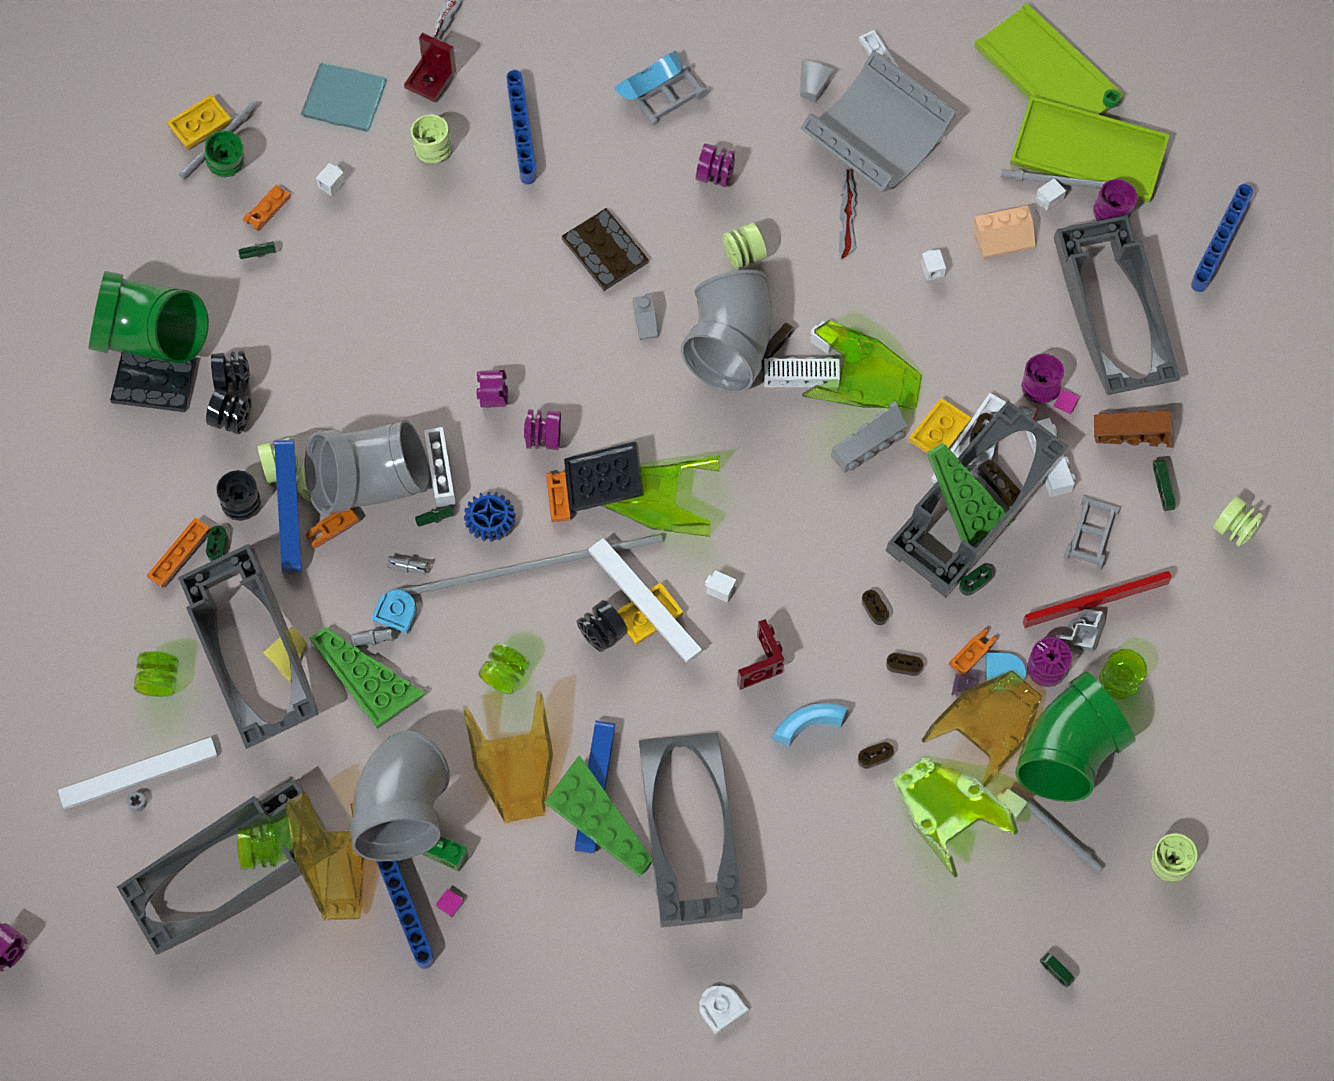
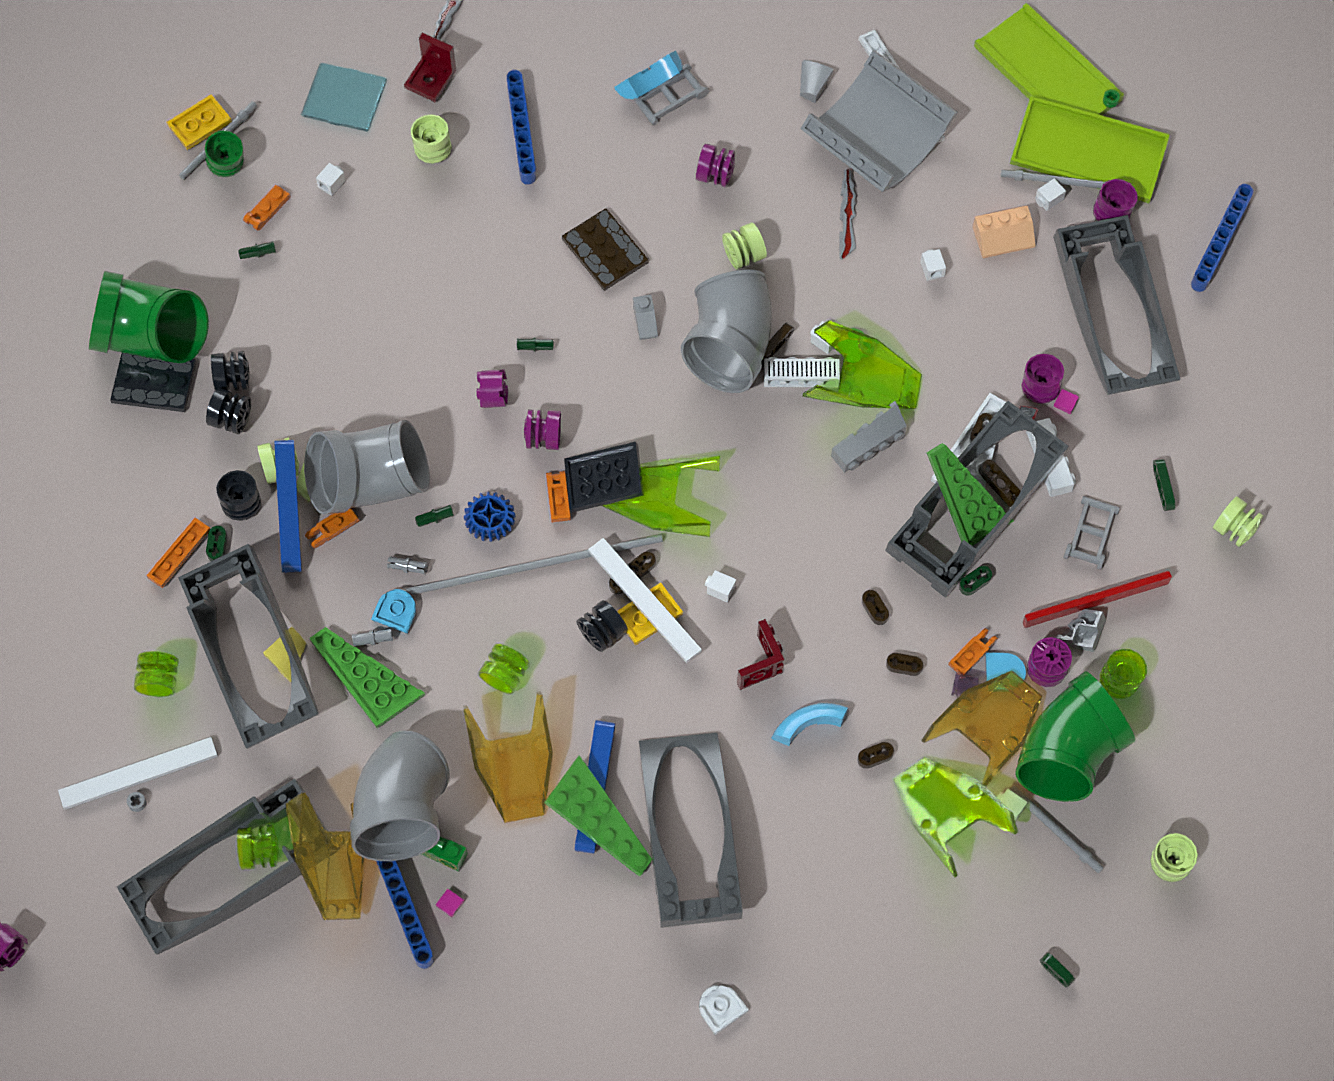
white brick [424,427,456,507] -> none
yellow plate [908,398,972,454] -> none
dark orange wedge [1094,410,1173,448] -> none
none -> dark green axle [517,337,554,352]
none -> dark brown beam [609,552,656,594]

